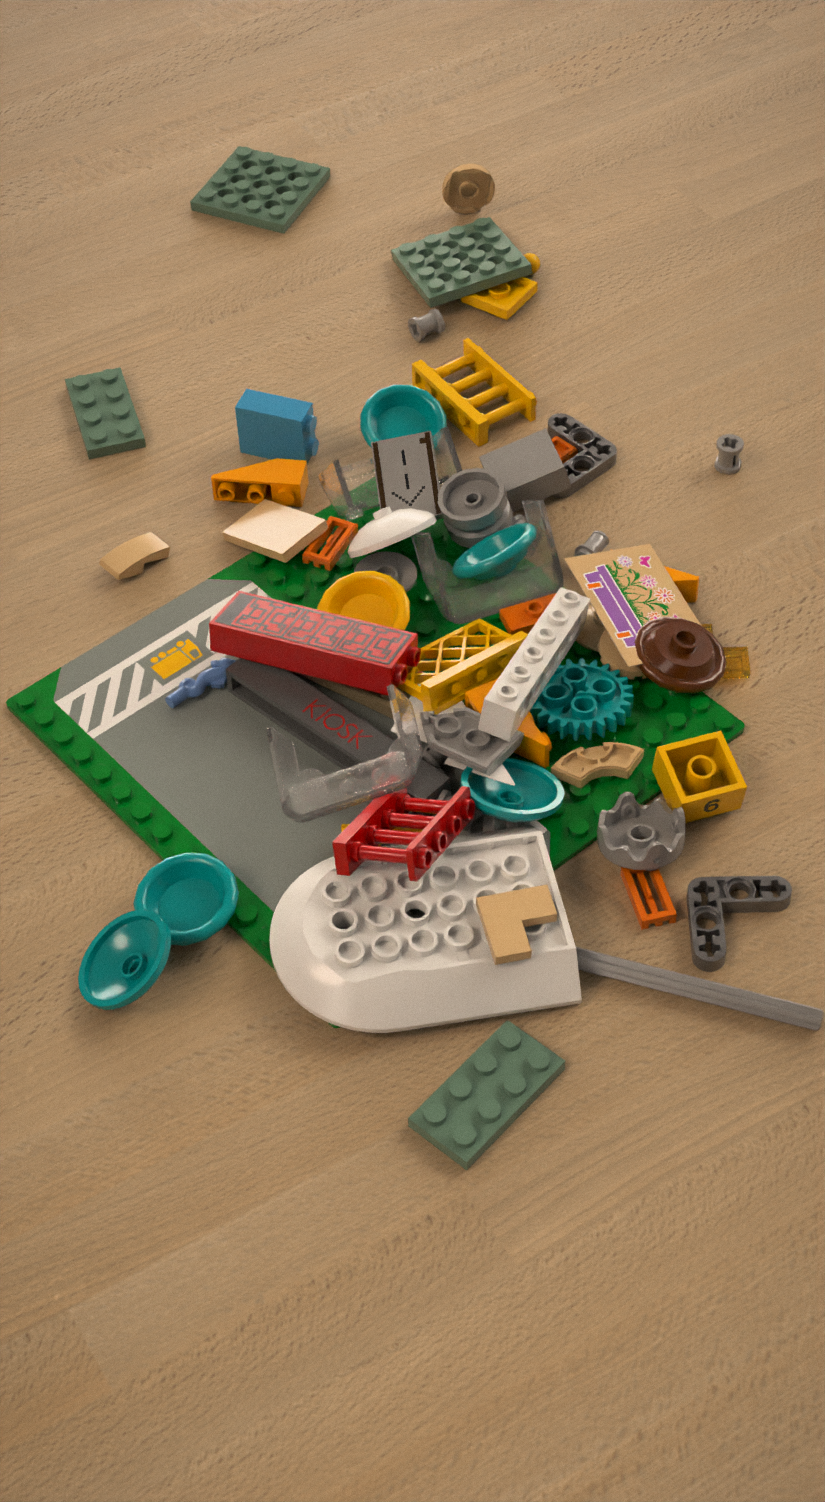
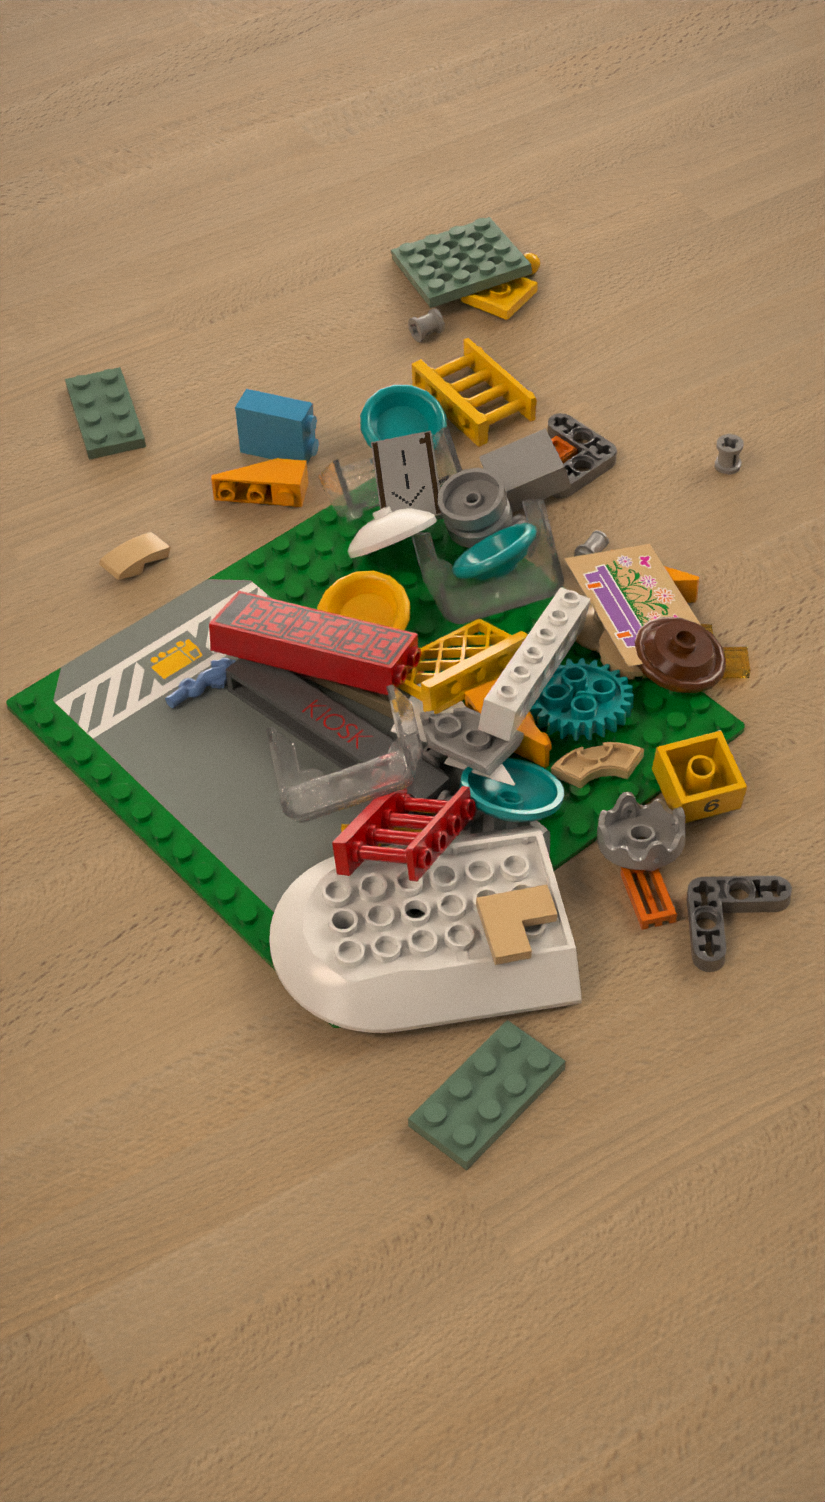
teal dish [78,910,171,1010] -> none
teal piece [133,852,239,946] -> none
sand green piece [190,146,331,234] -> none
tan tile [222,499,328,563] -> none
orange tile [302,516,358,571] -> none
light grey dish [354,552,417,593] -> none
tan tile [442,163,495,214] -> none
orange plate [499,593,556,635] -> none
light grey axle [576,947,823,1030] -> none

